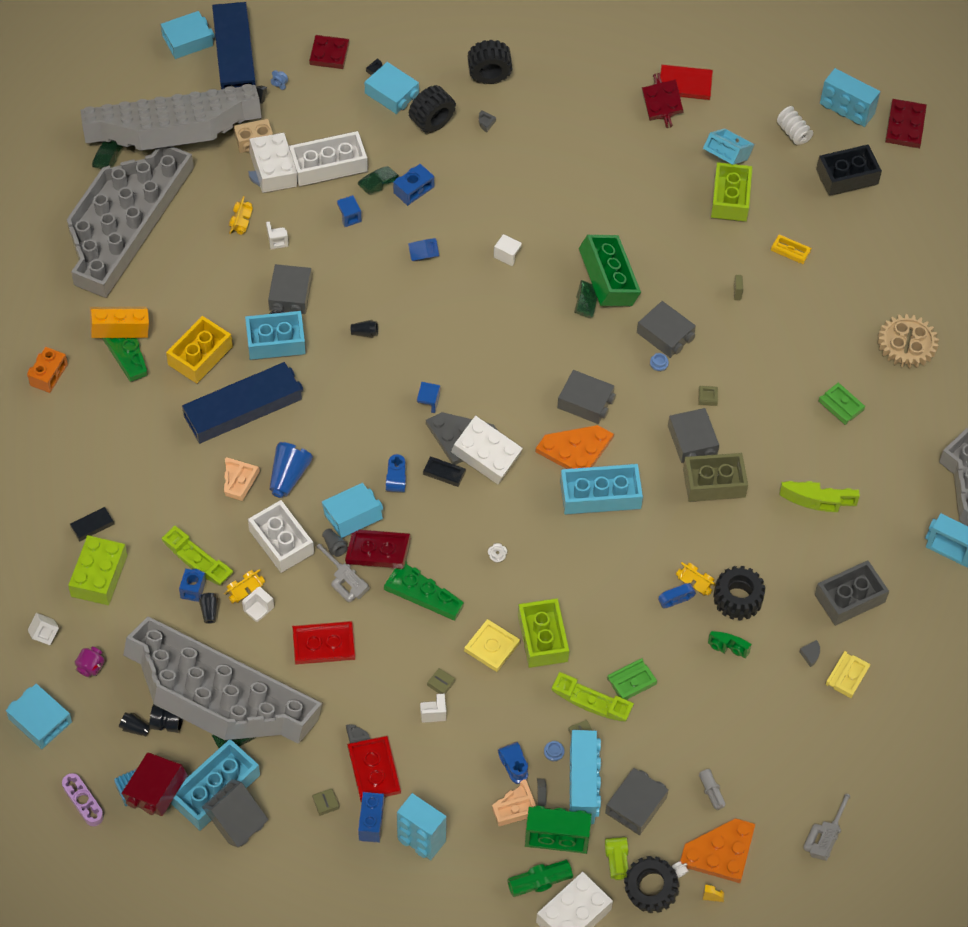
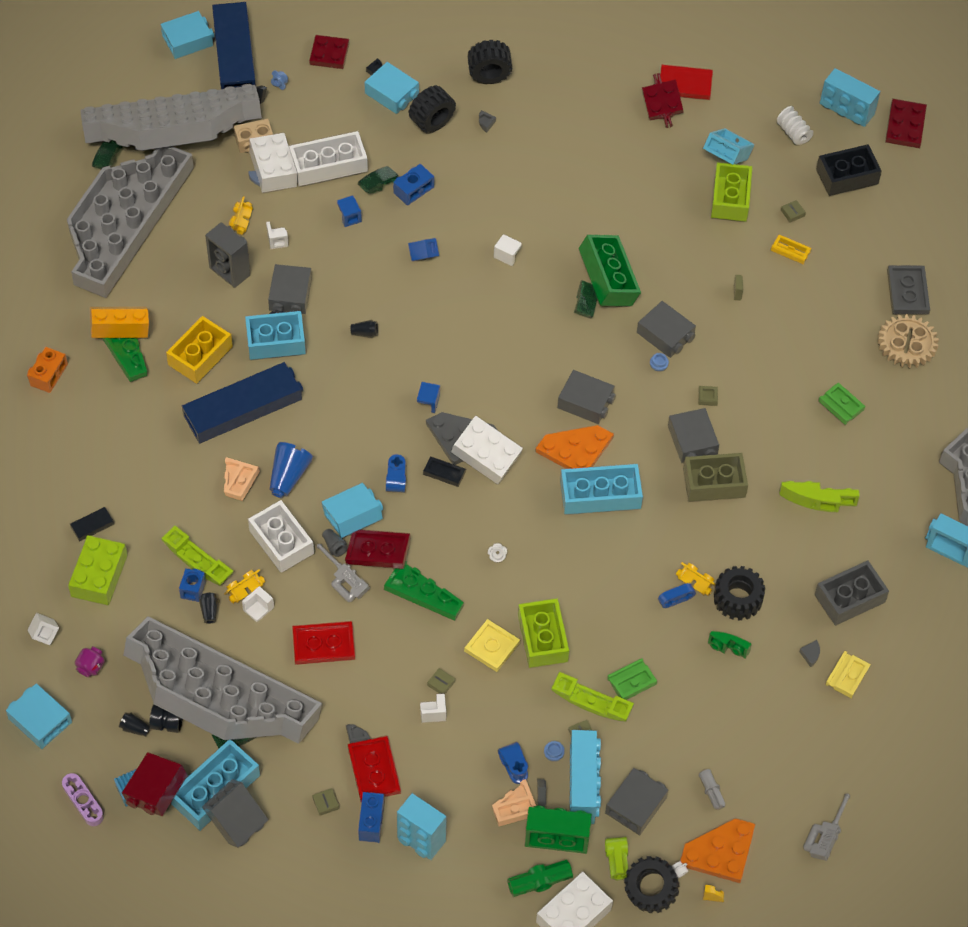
none -> dark grey brick [205,222,250,288]
none -> olive tile [781,200,806,223]
none -> dark grey plate [887,265,930,314]

